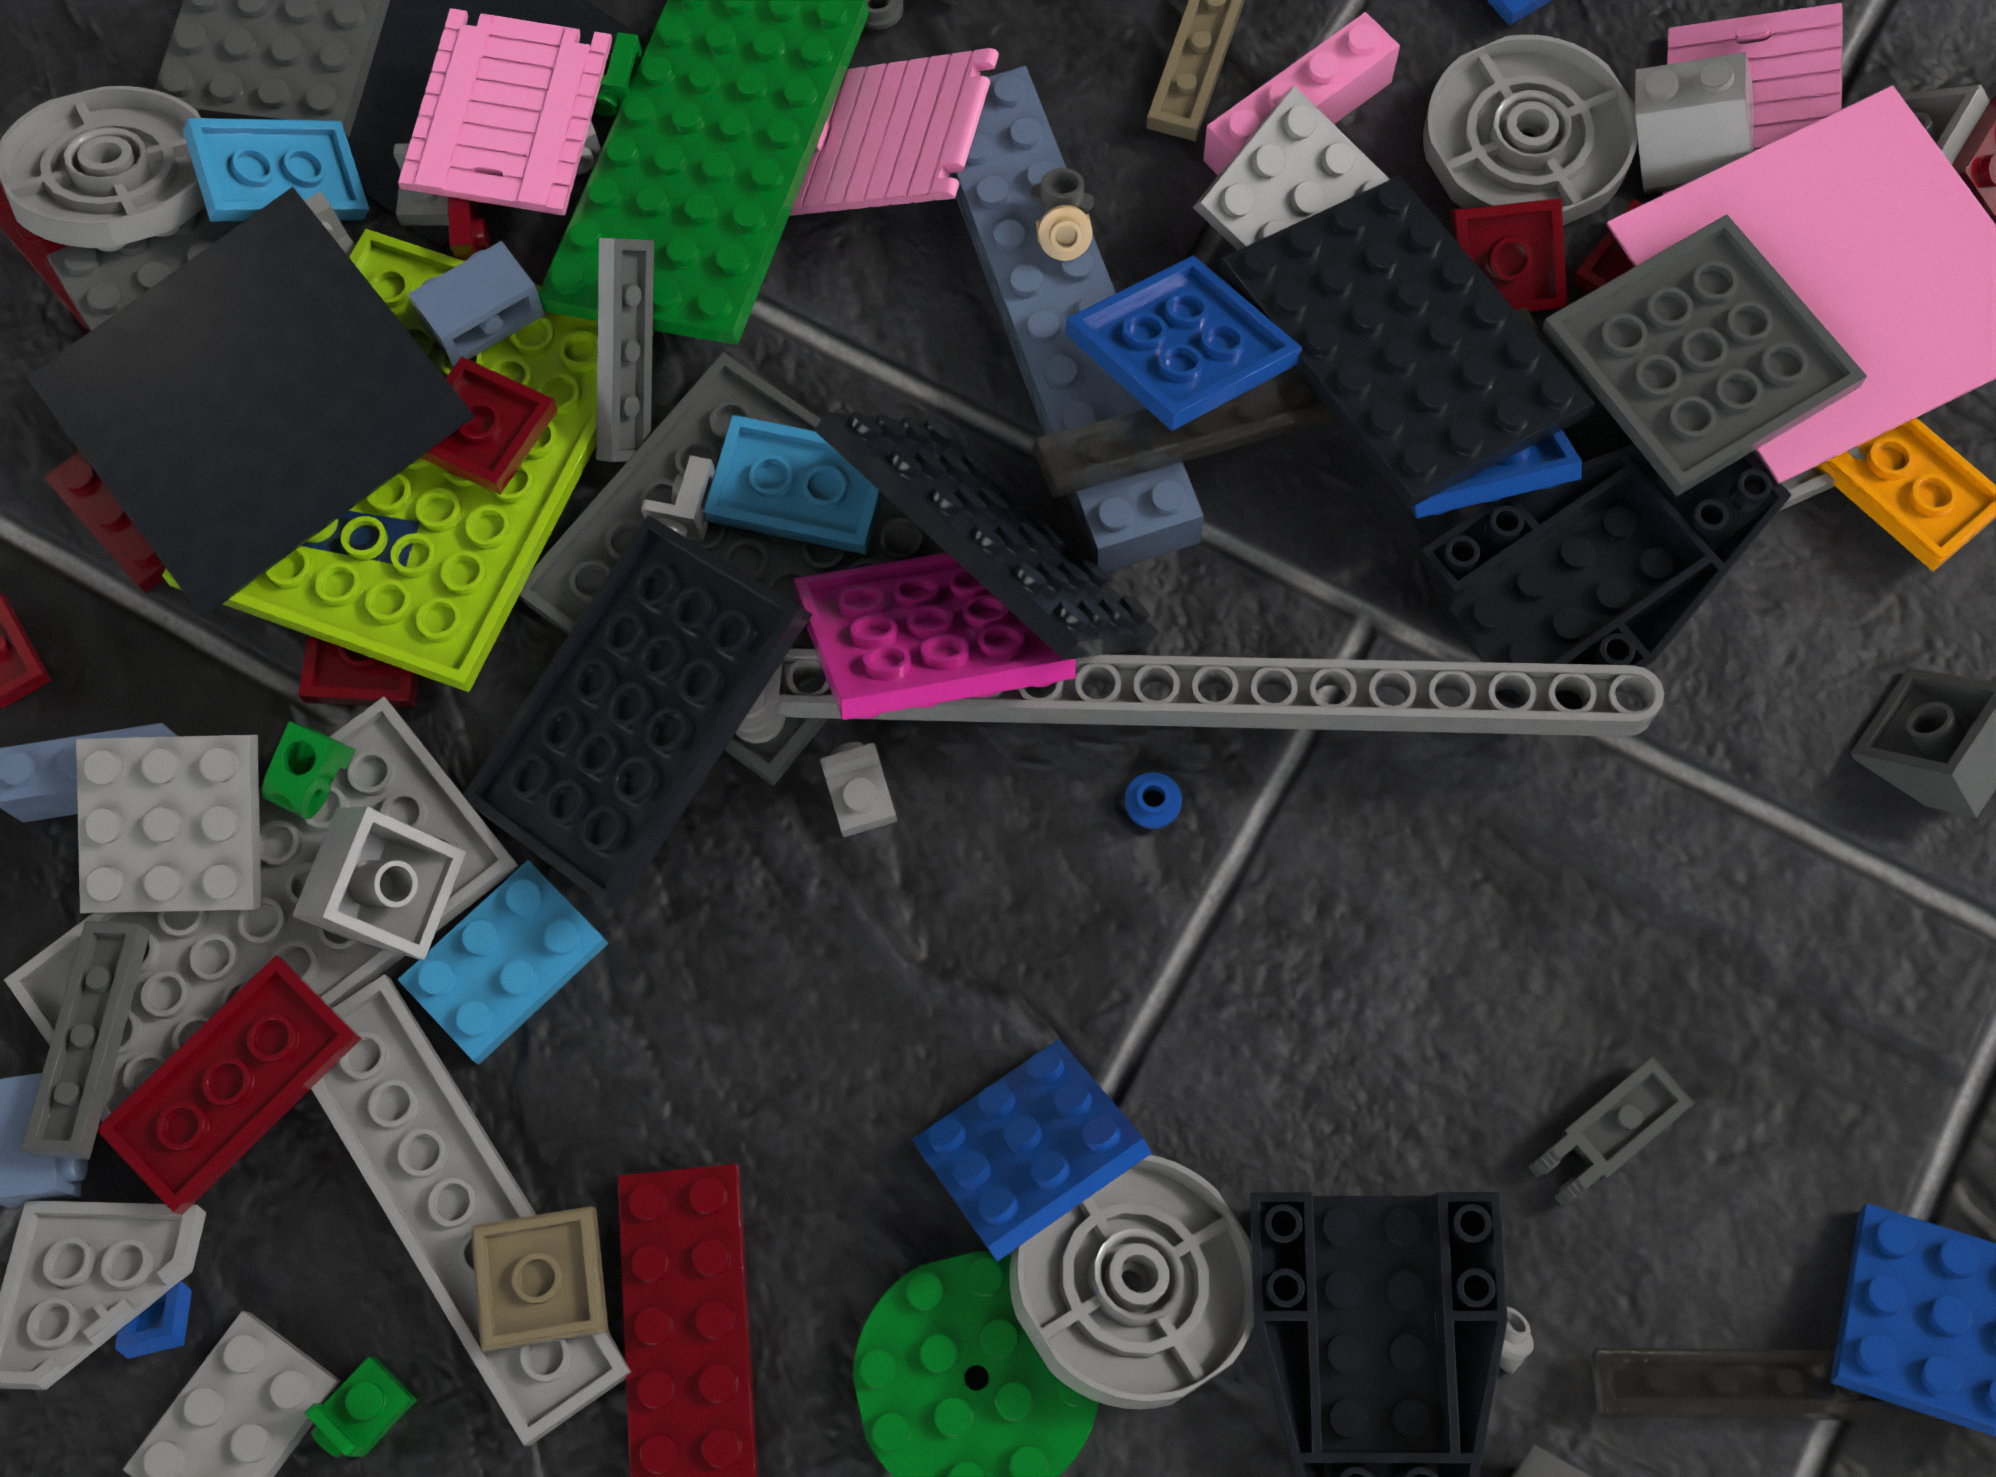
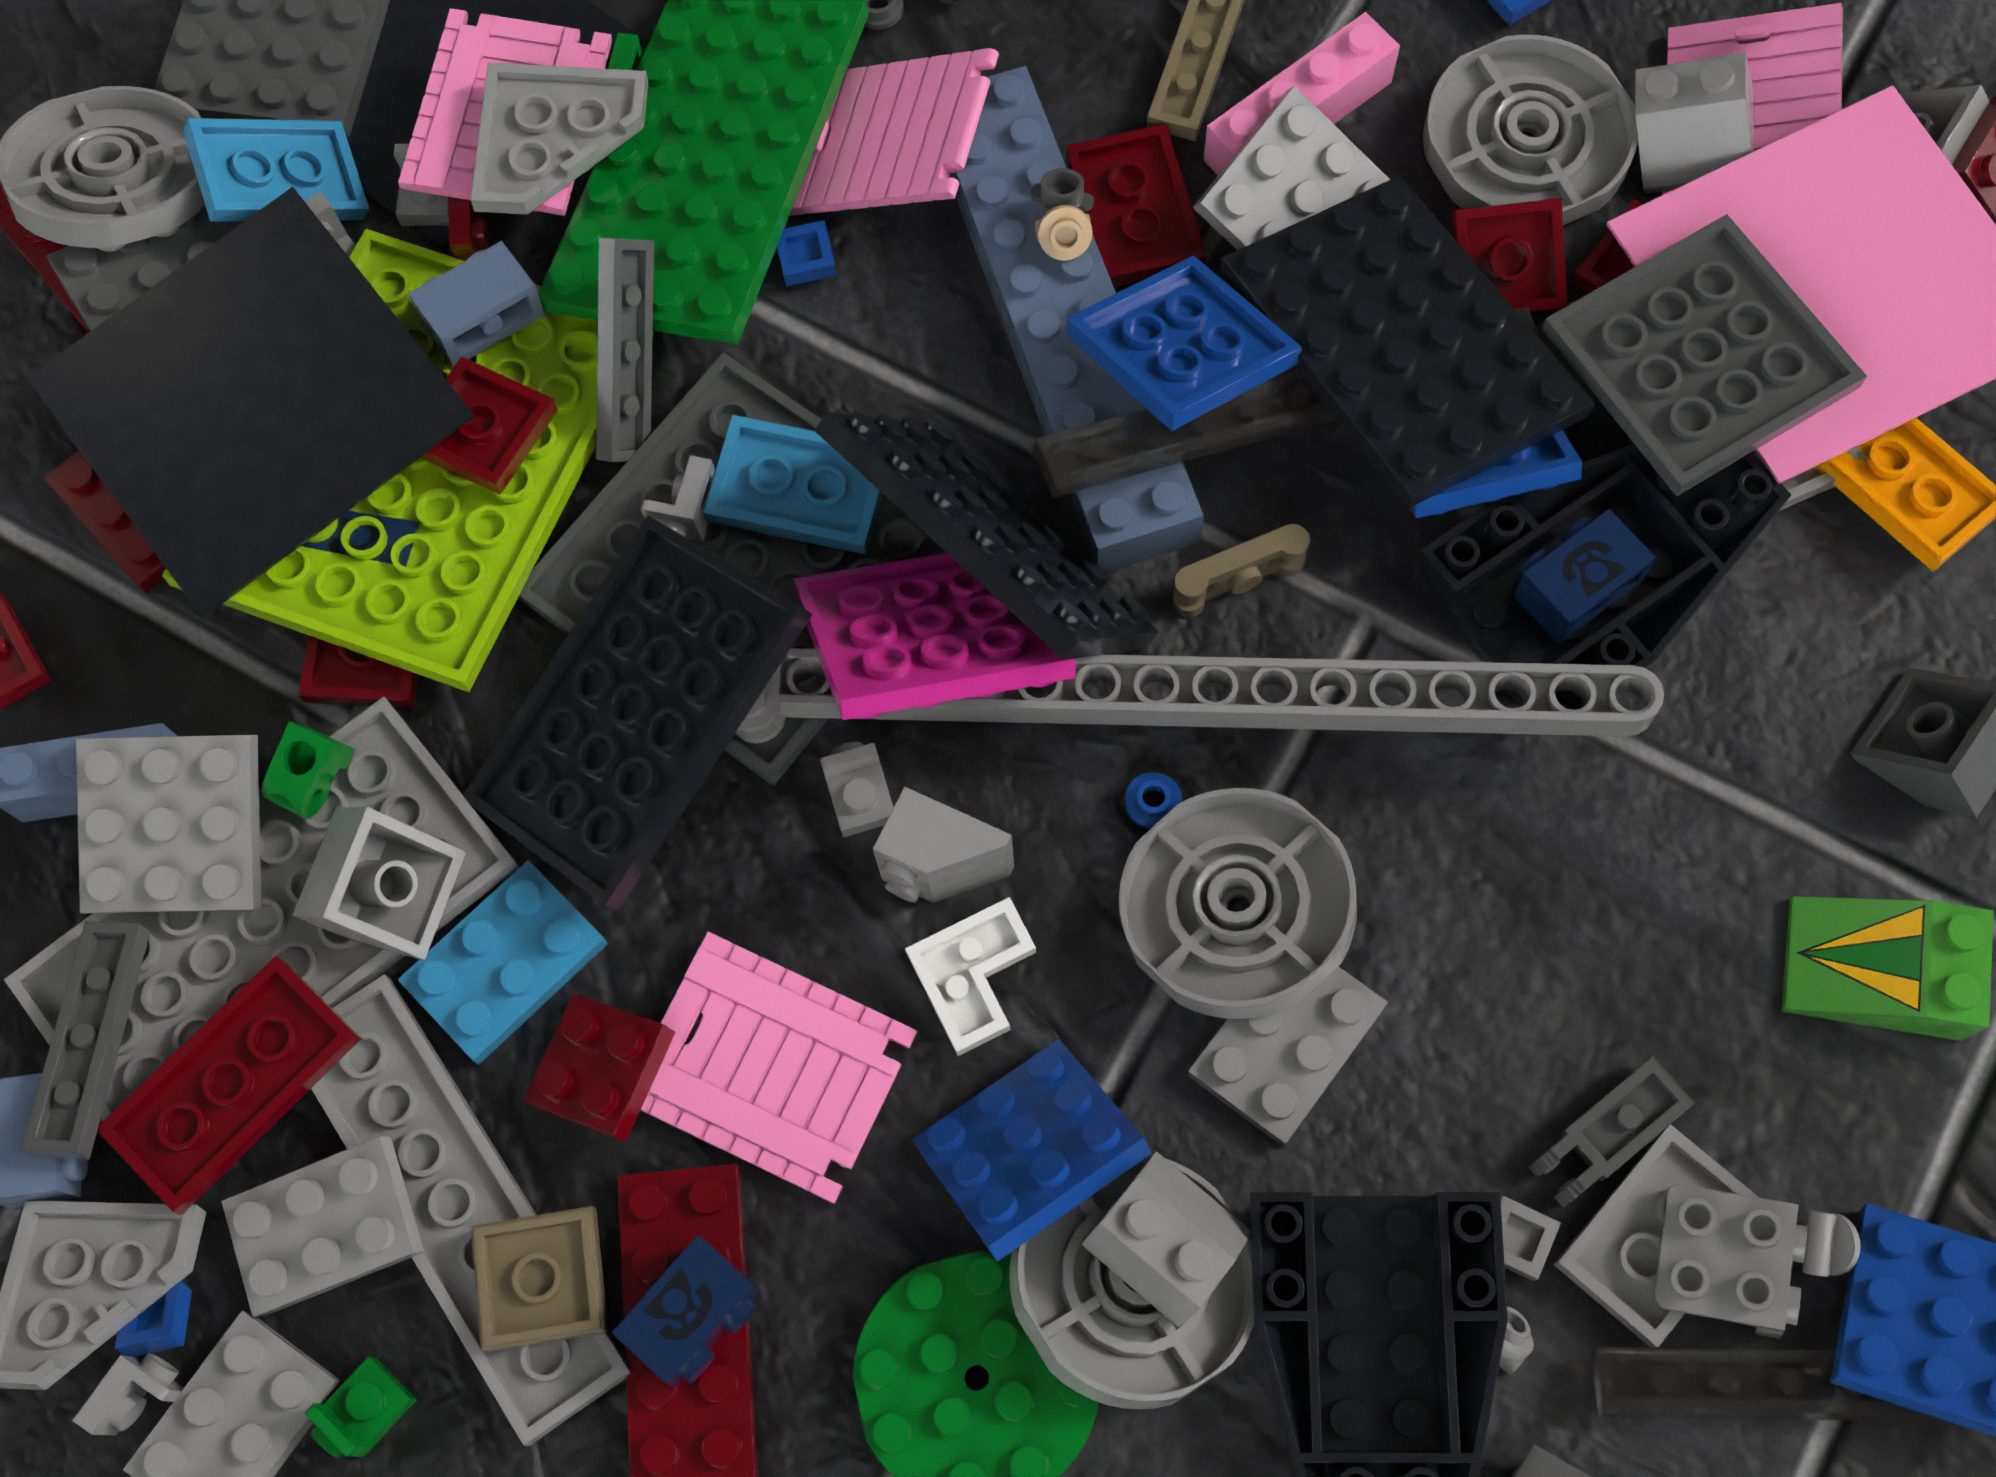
none -> light grey bracket [72,1353,184,1436]
none -> light grey plate [221,1136,424,1317]
none -> light grey plate [471,62,648,214]
none -> dark red plate [523,993,676,1142]
none -> dark blue brick [612,1235,760,1387]
none -> bright pink door [640,932,918,1204]
none -> blue plate [777,220,837,287]
none -> light grey slope [873,786,1014,903]
none -> white plate [905,897,1036,1056]
none -> dark red plate [1066,124,1206,287]
none -> light grey slope [1081,1151,1251,1327]
none -> light grey piece [1119,788,1357,1019]
none -> dark tan plate [1172,524,1310,617]
none -> light grey plate [1187,966,1388,1147]
none -> light grey plate [1501,1196,1561,1281]
none -> dark blue brick [1513,509,1656,645]
none -> light grey plate [1553,1124,1759,1349]
none -> light grey bracket [1655,1184,1808,1339]
none -> bright green slope [1782,896,1994,1041]
none -> light grey plate [1802,1210,1860,1277]

